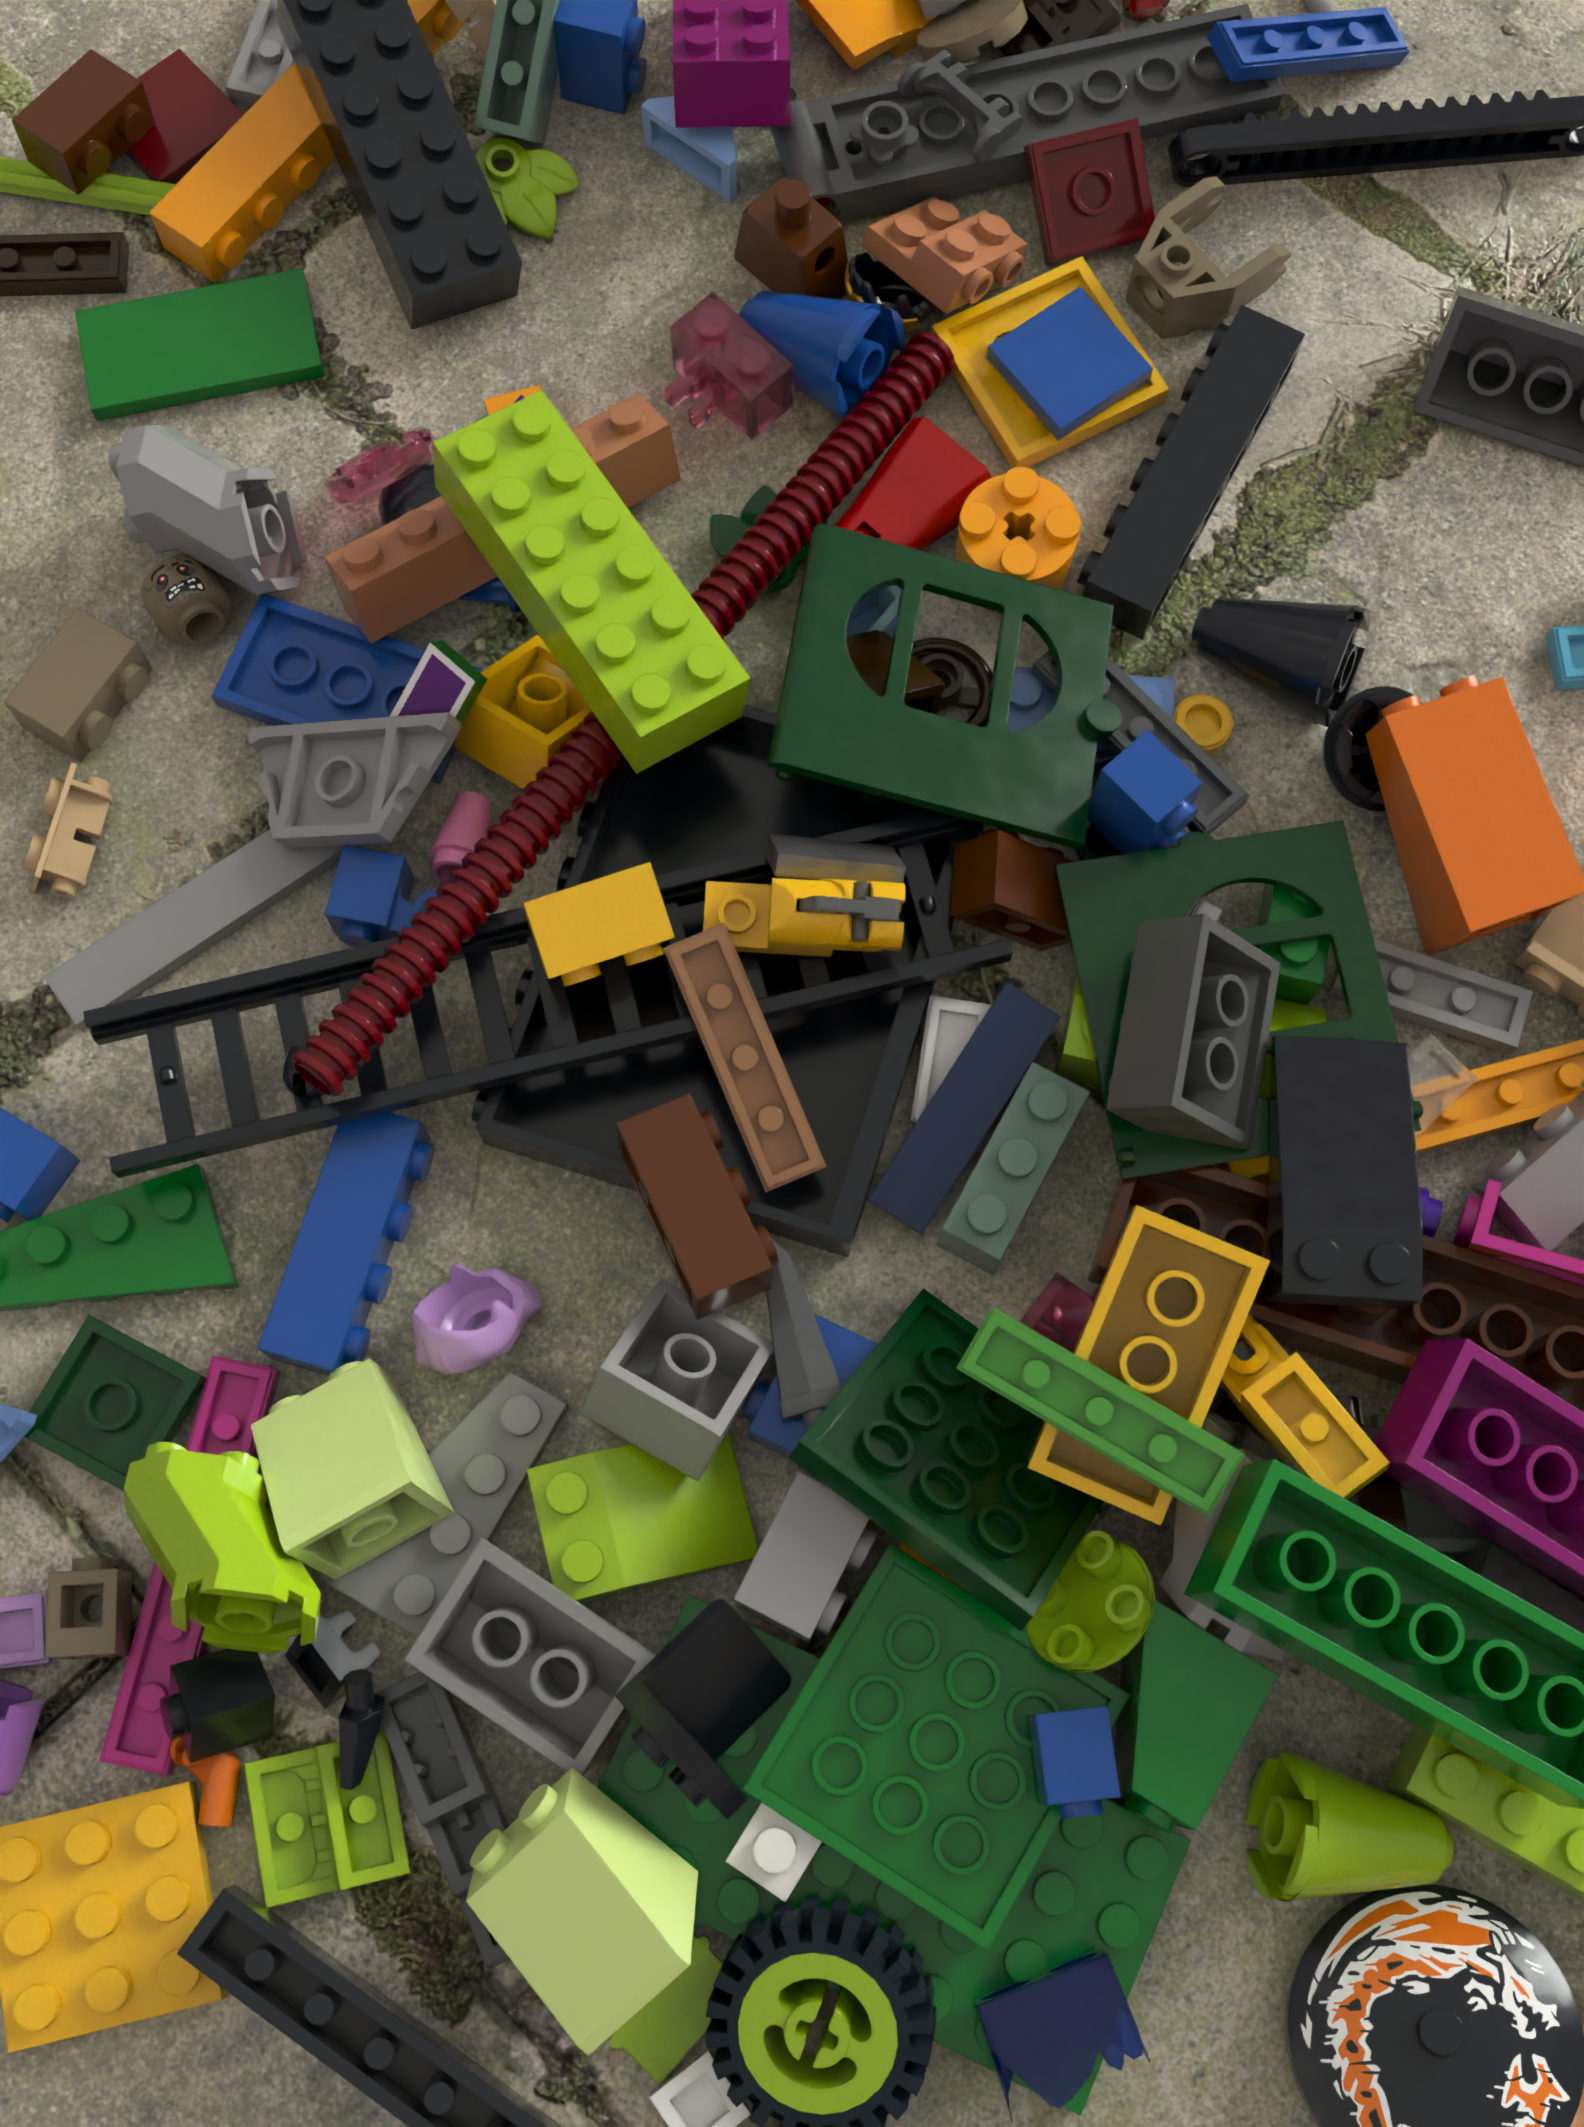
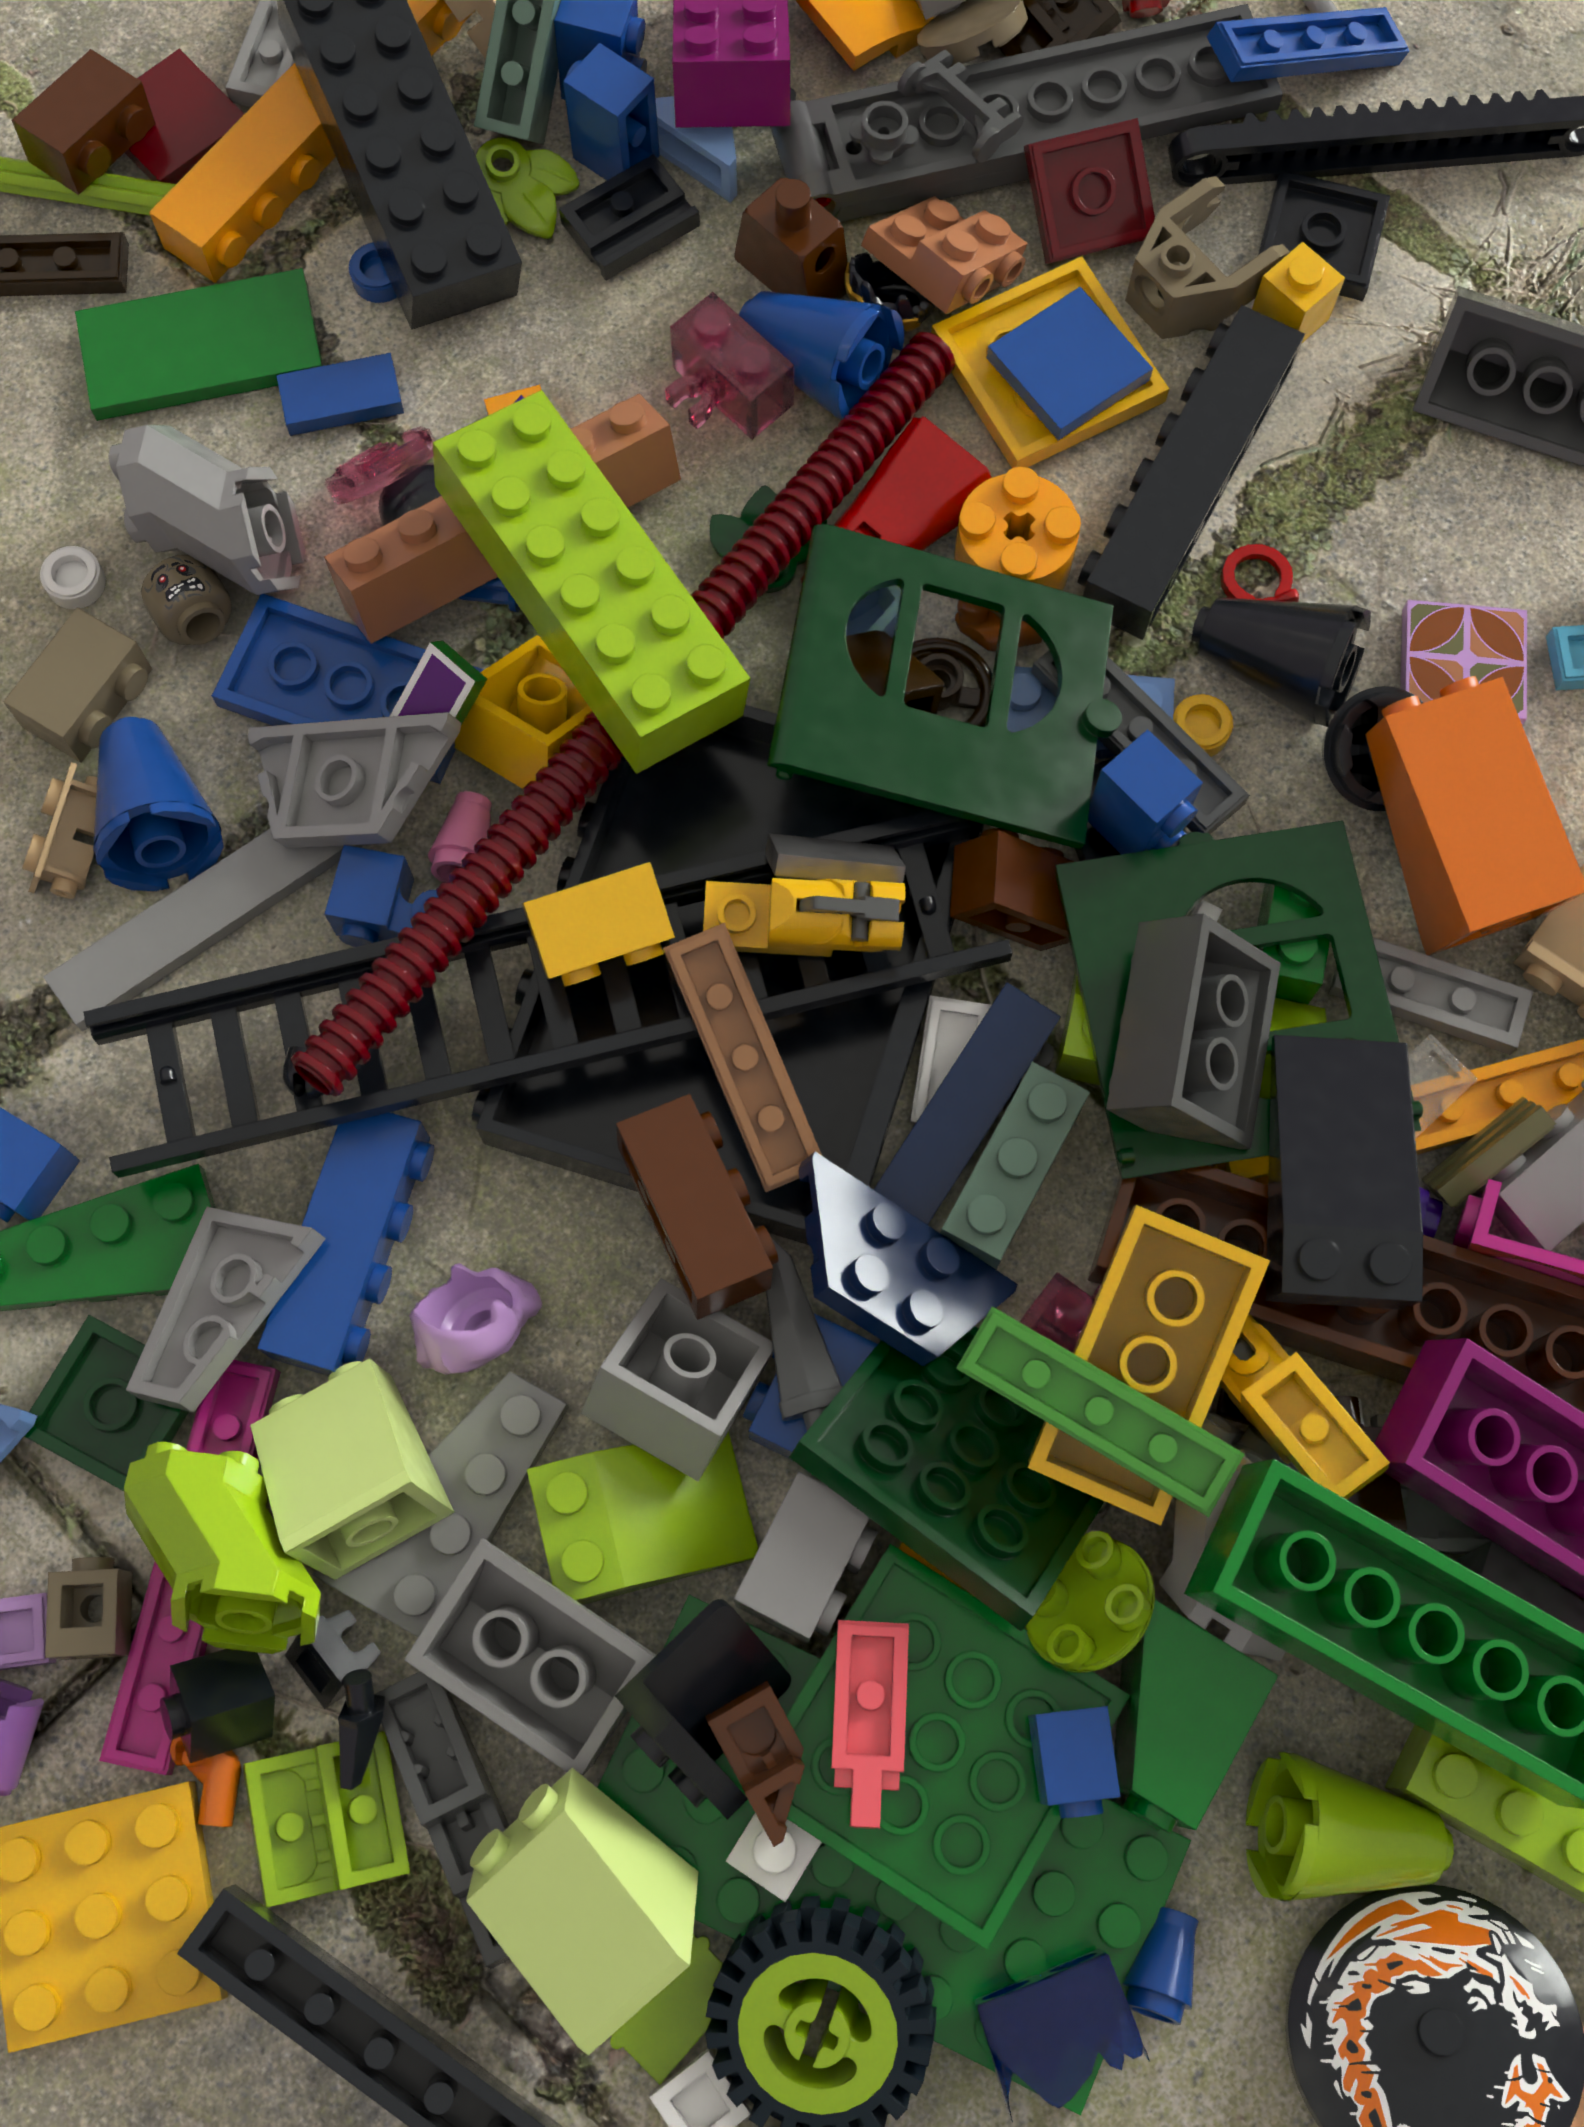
none -> white tile [40,546,106,609]
none -> blue cone [93,717,224,891]
none -> light grey wing [126,1207,326,1412]
none -> blue tile [276,353,404,436]
none -> blue tile [349,242,397,303]
none -> black plate [559,154,700,280]
none -> blue brick [563,43,660,181]
none -> reddish brown slope [705,1681,805,1847]
none -> dark blue wing [798,1152,1018,1366]
none -> coral hinge [831,1620,909,1829]
none -> dark orange arm [955,600,1042,652]
none -> blue cone [1122,1907,1199,2025]
none -> red piece [1220,544,1299,602]
none -> yellow brick [1252,242,1345,343]
none -> black tile [1258,170,1390,301]
none -> tile [1400,600,1527,725]
none -> olive tile [1421,1097,1556,1208]

